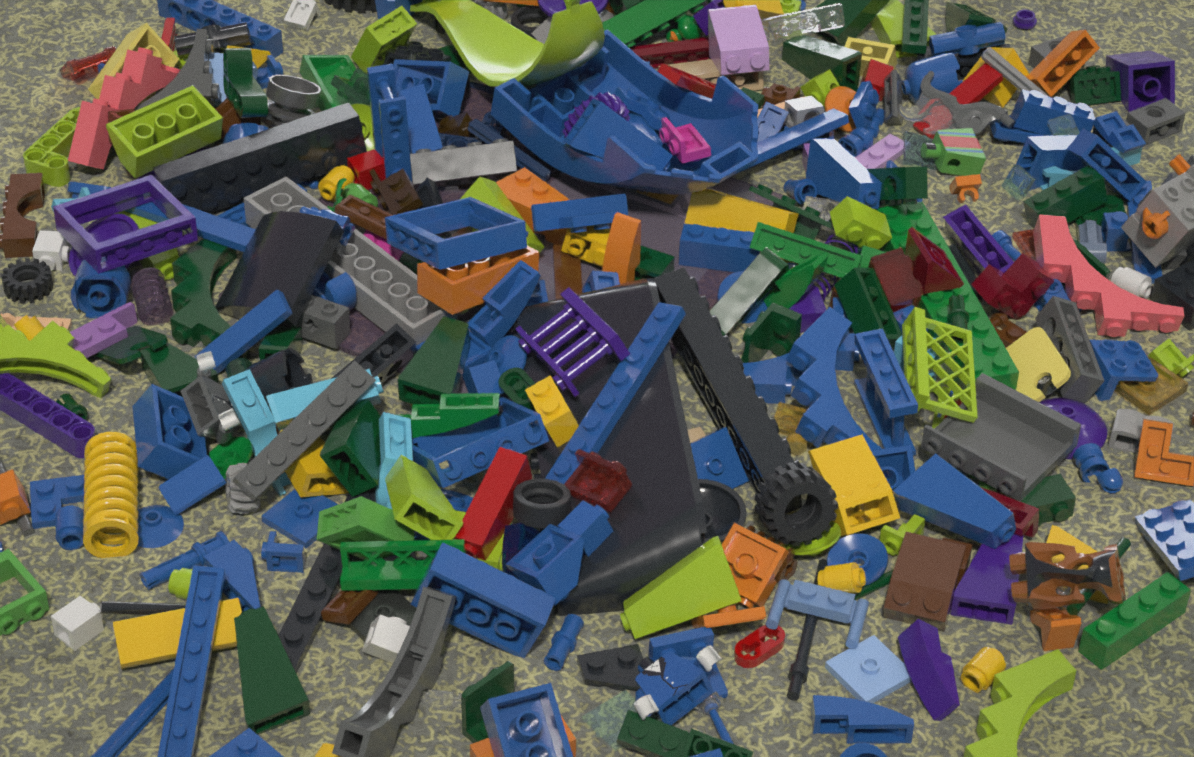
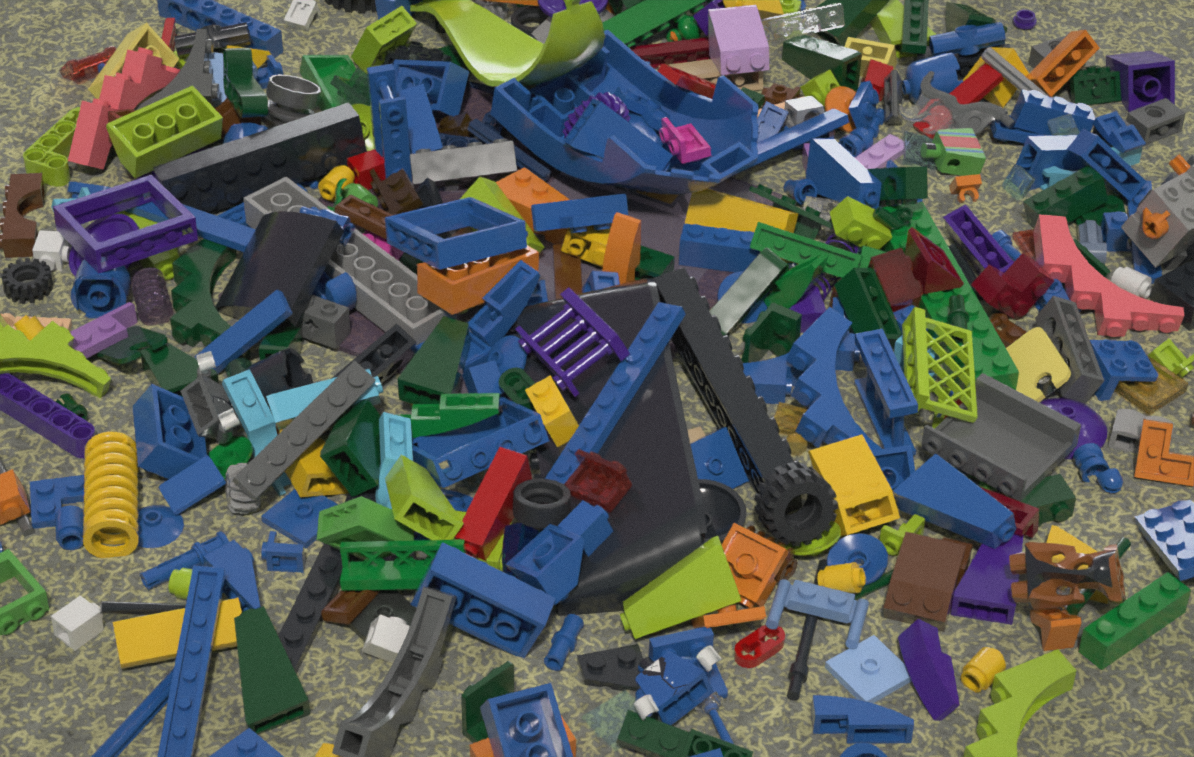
none -> dark green arm [873,206,913,229]

